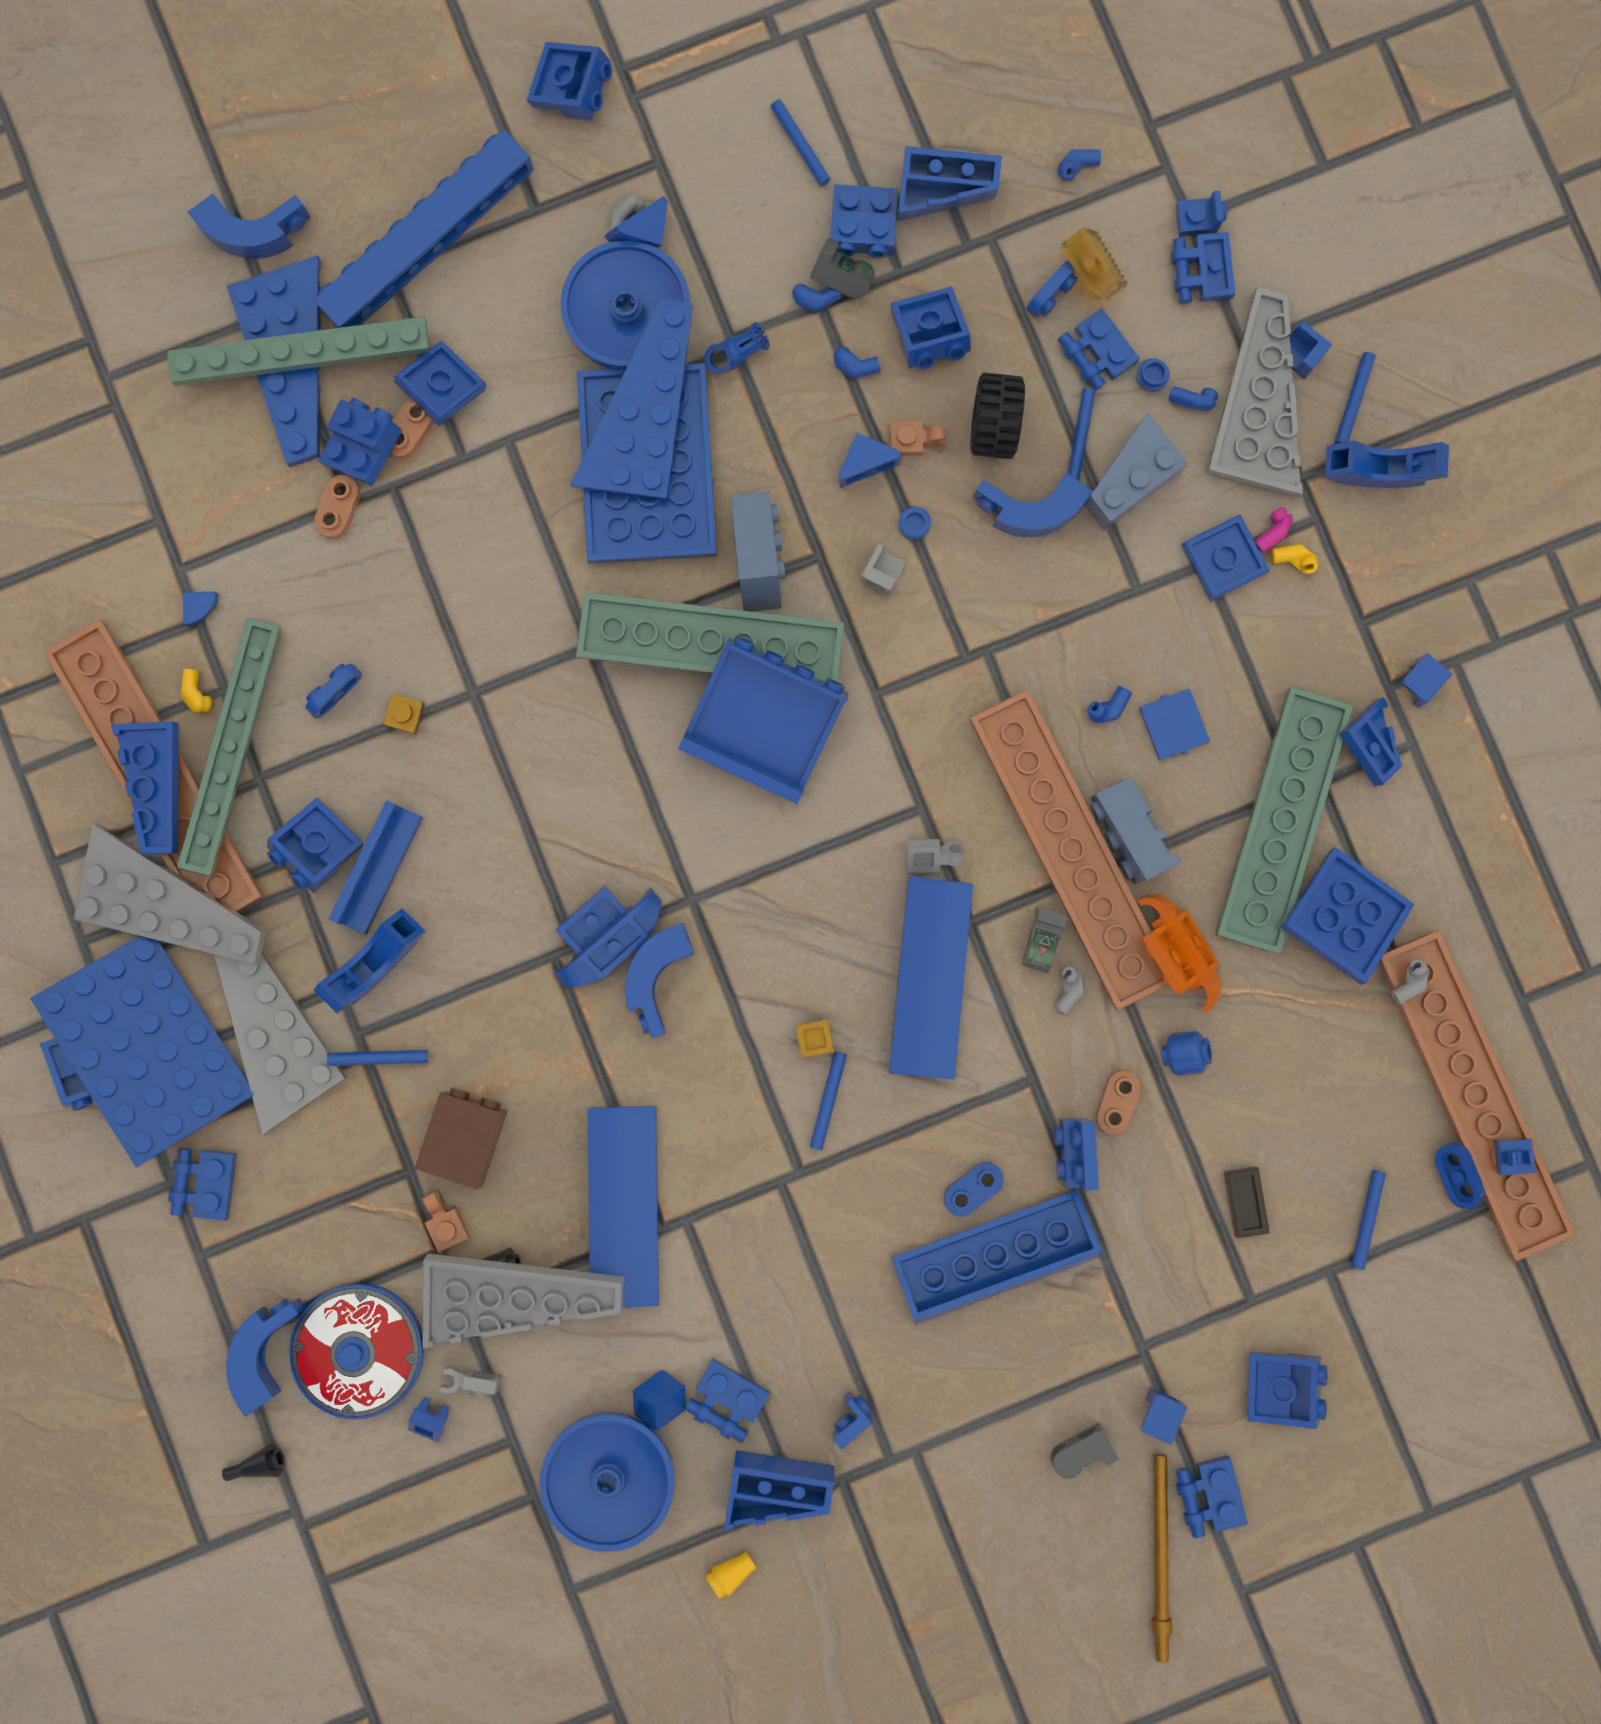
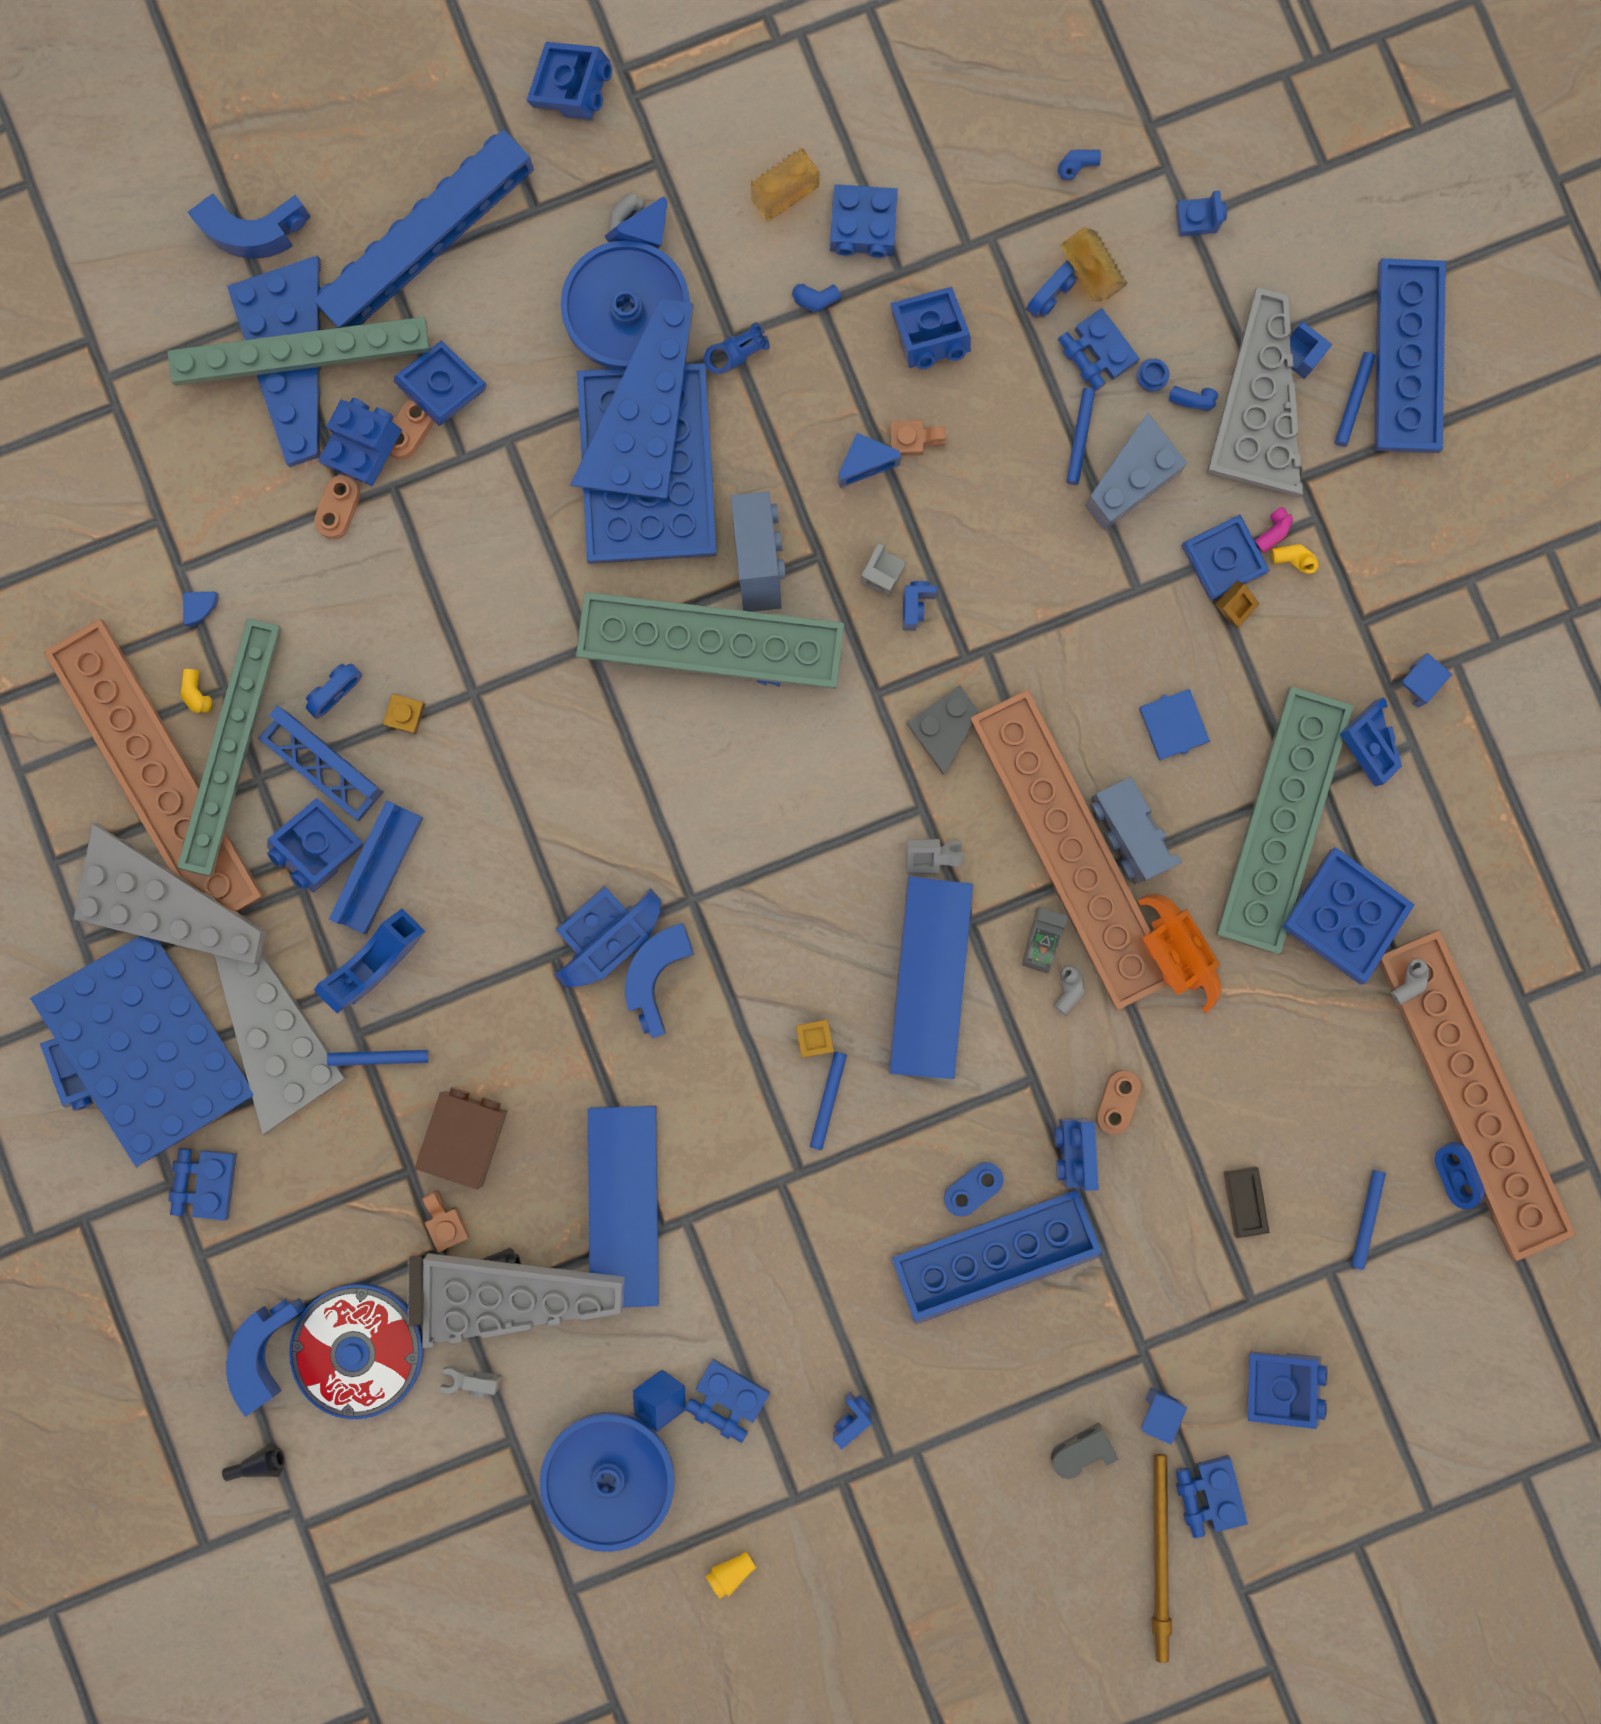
blue wing [111,721,179,855] -> none
blue tile [408,1397,449,1443] -> none
blue panel [678,636,848,804] -> none
blue wedge [724,1450,835,1531] -> none
blue bar [770,99,831,187] -> none
dark grey leg [809,238,875,298] -> none
blue arm [834,347,880,378] -> none
blue wedge [897,146,1002,221] -> none
blue tile [898,506,931,541] -> none
black tyre [970,372,1025,459] -> none
blue arch [973,473,1093,537] -> none
blue arm [1087,686,1132,723] -> none
blue head [1161,1031,1212,1076] -> none
blue plate [1171,232,1235,304] -> none
blue arch [1325,440,1449,488] -> none
blue tile [1494,1138,1535,1175] -> none
none -> blue fence [258,705,384,821]
none -> dark brown tile [407,1256,423,1327]
none -> clear yellow brick [751,148,820,222]
none -> blue bracket [903,581,938,631]
none -> dark grey wing [907,686,979,774]
none -> pearl gold plate [1215,580,1260,628]
none -> blue plate [1374,258,1446,453]

